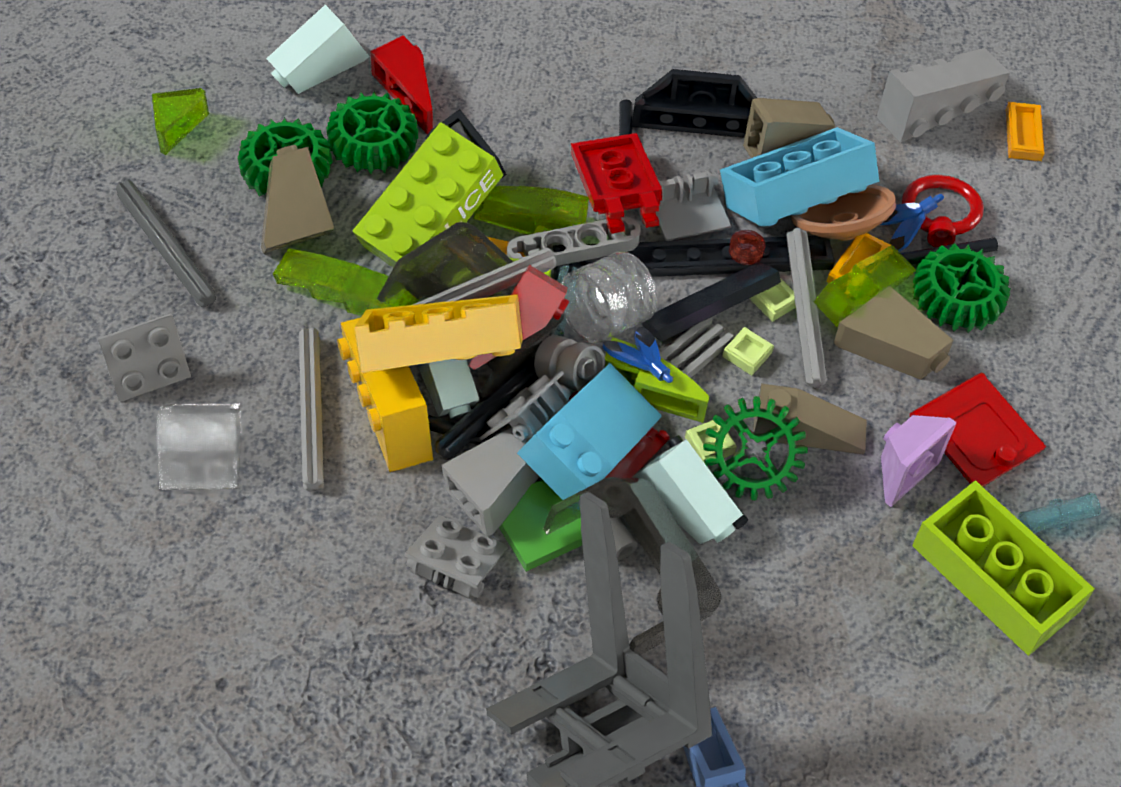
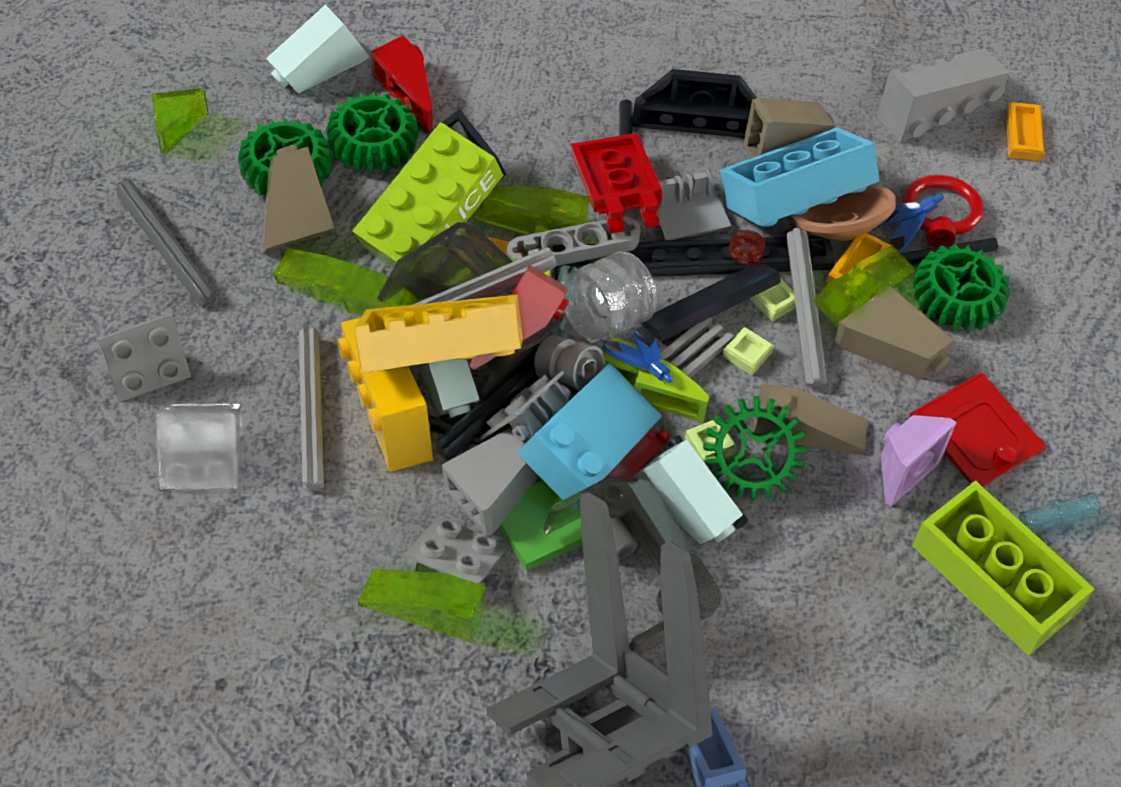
none -> clear neon green slope [358,568,486,643]

